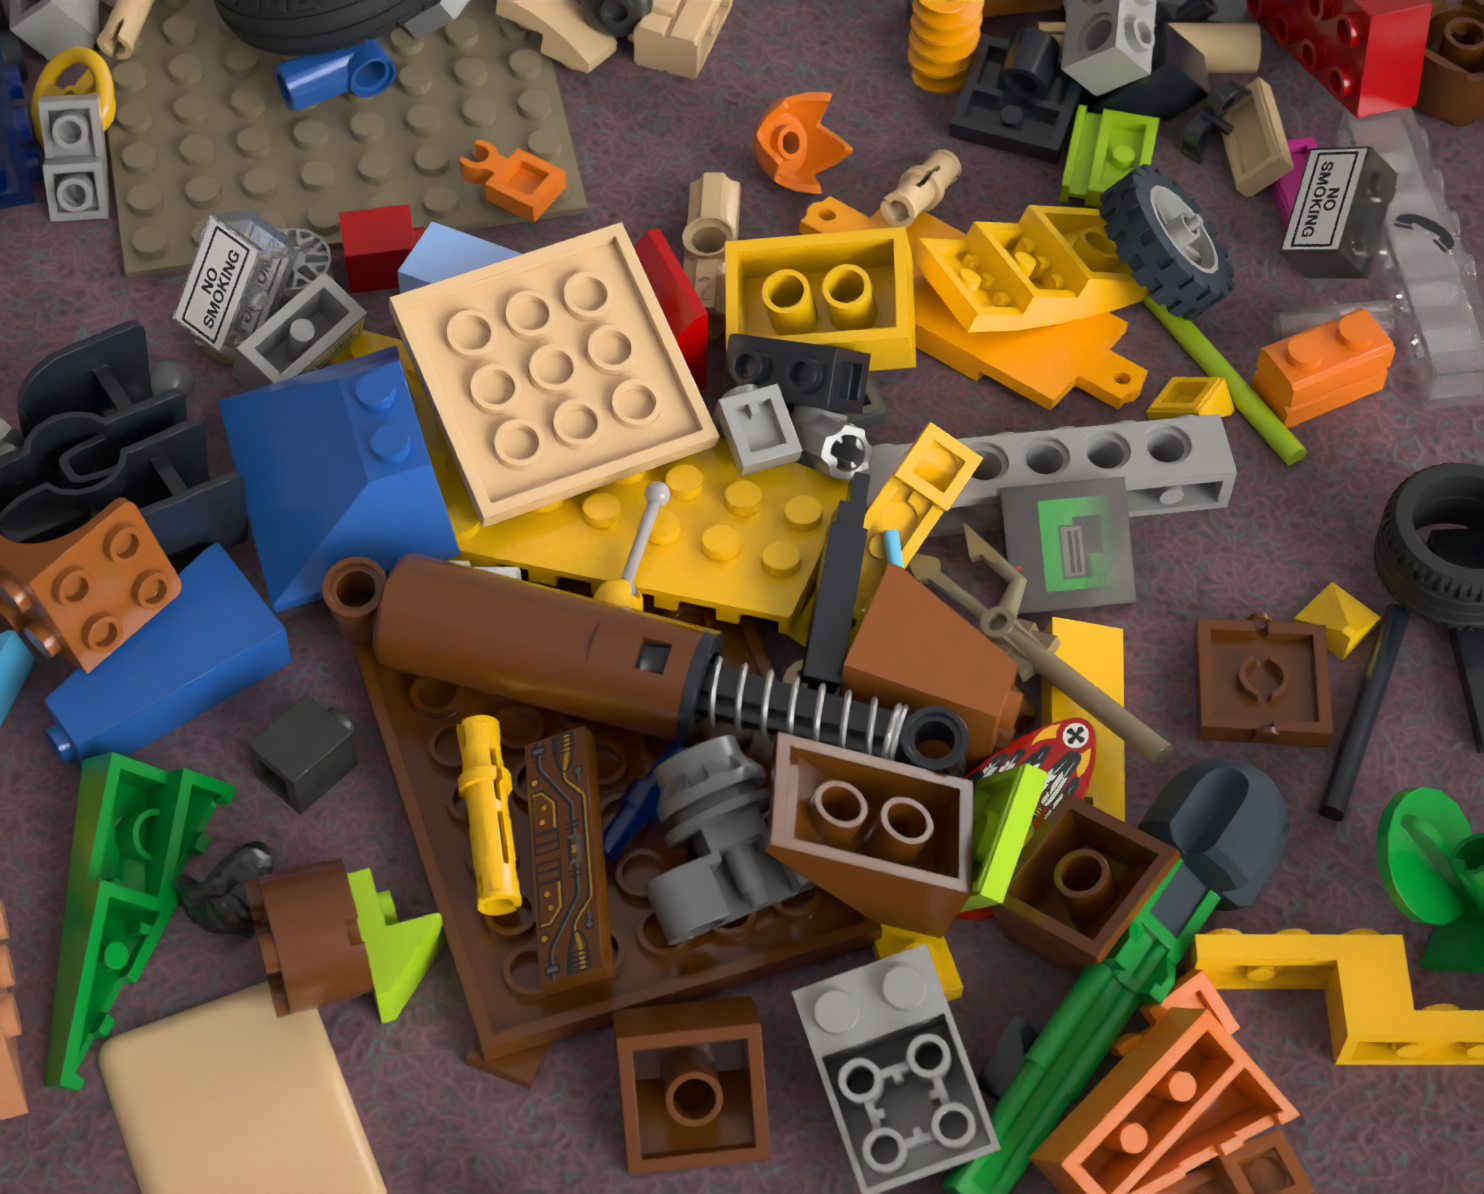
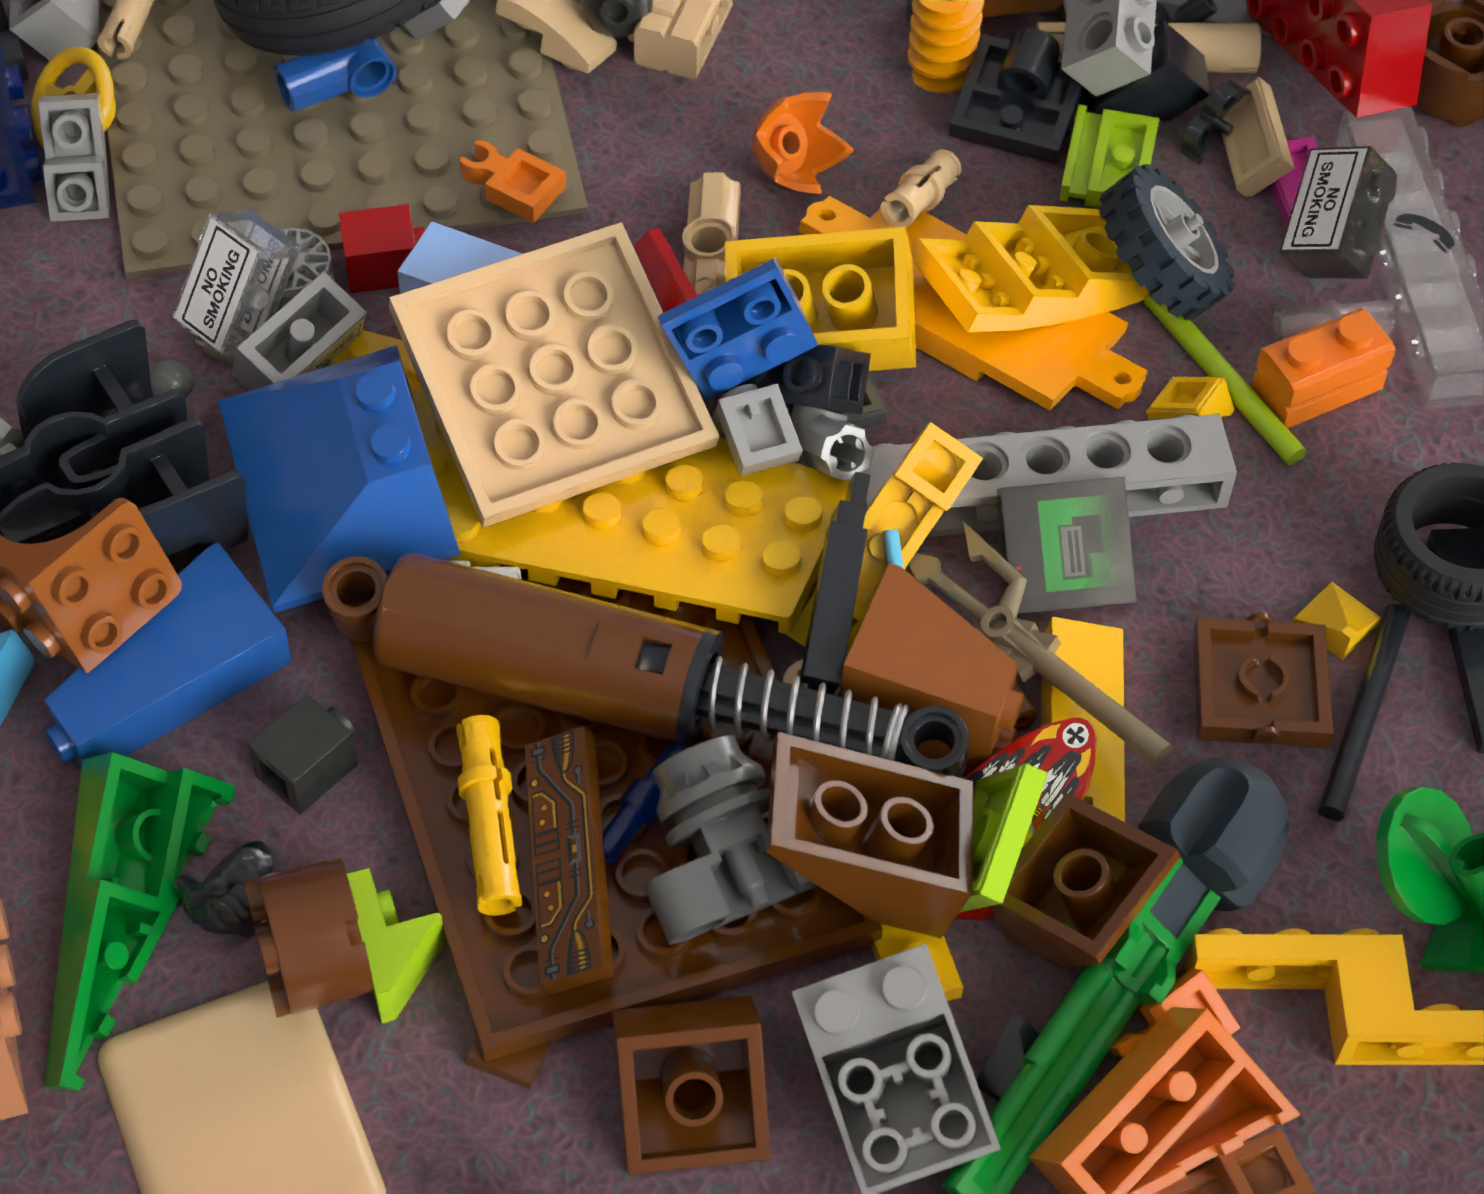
light grey hinge [593,481,670,611] -> none
none -> blue slope [658,257,818,400]

